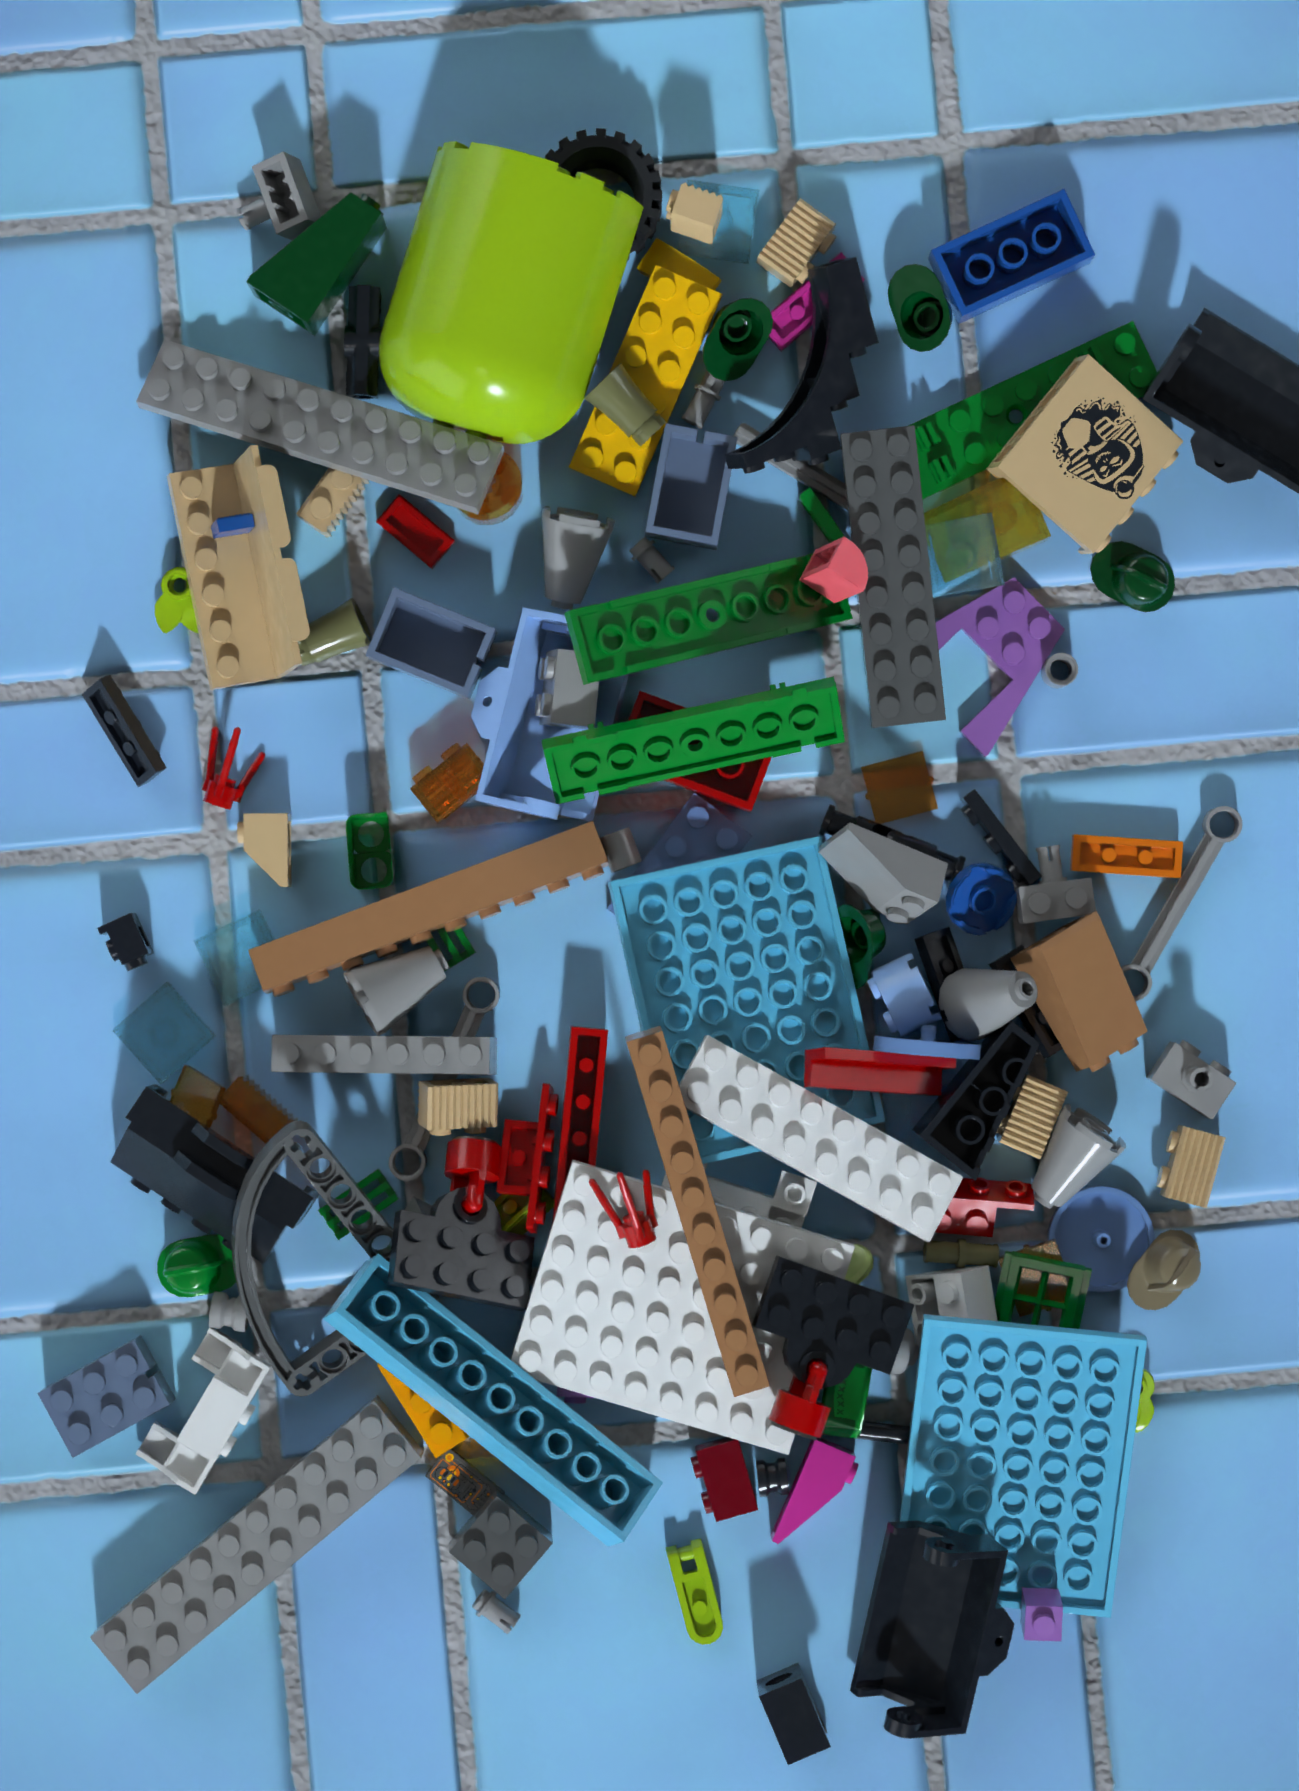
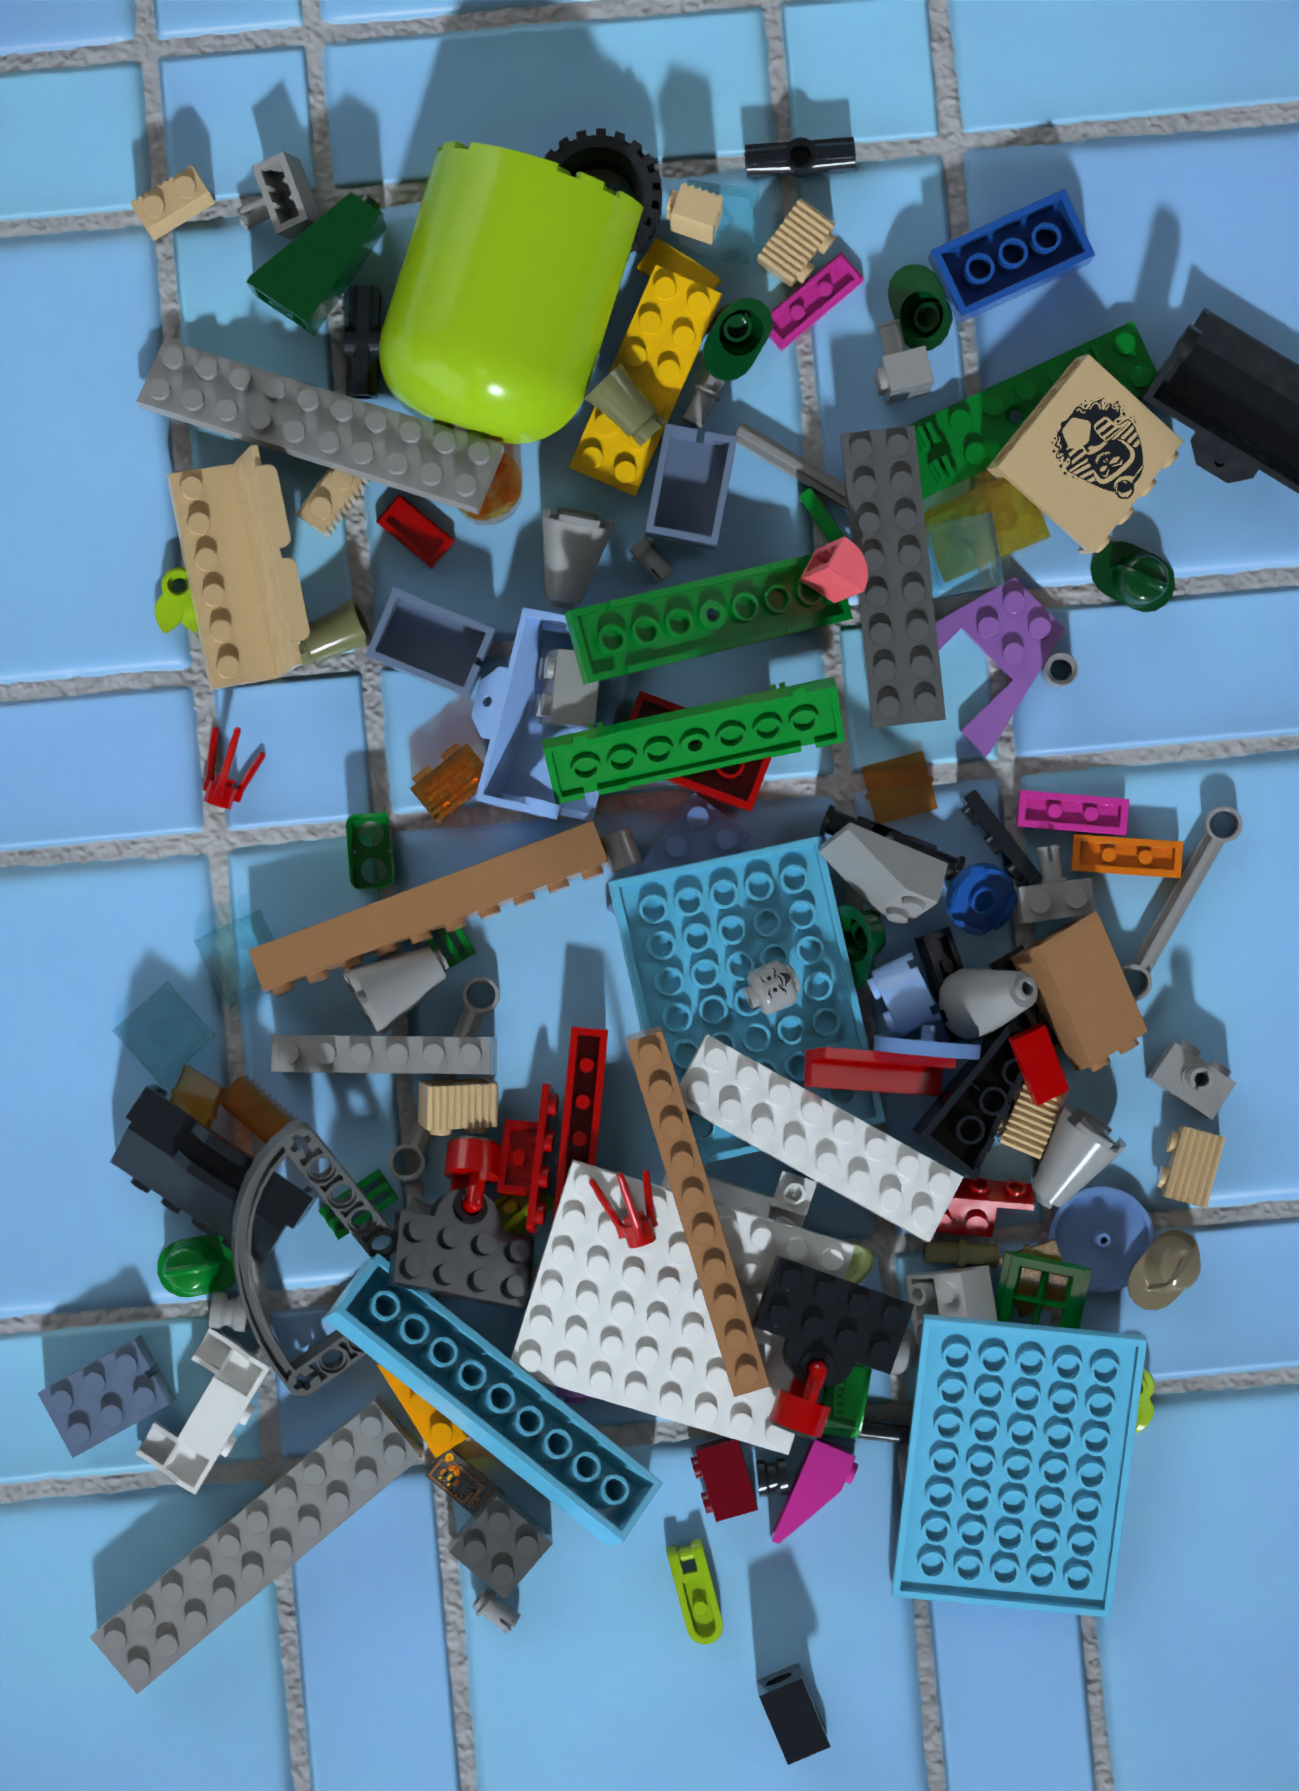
black plate [82,675,167,787] -> none
black brick [97,913,154,972] -> none
blue tile [211,513,255,539] -> none
tan slope [237,813,292,887] -> none
black arch [725,257,879,474] -> none
black piece [850,1521,1014,1739] -> none
medium lavender brick [1020,1588,1063,1641] -> none
none -> tan brick [131,165,215,241]
none -> light grey head [743,960,801,1015]
none -> black piece [744,137,856,178]
none -> light grey brick [873,319,934,404]
none -> red tile [1008,1023,1069,1106]
none -> dark pink plate [1016,790,1129,836]

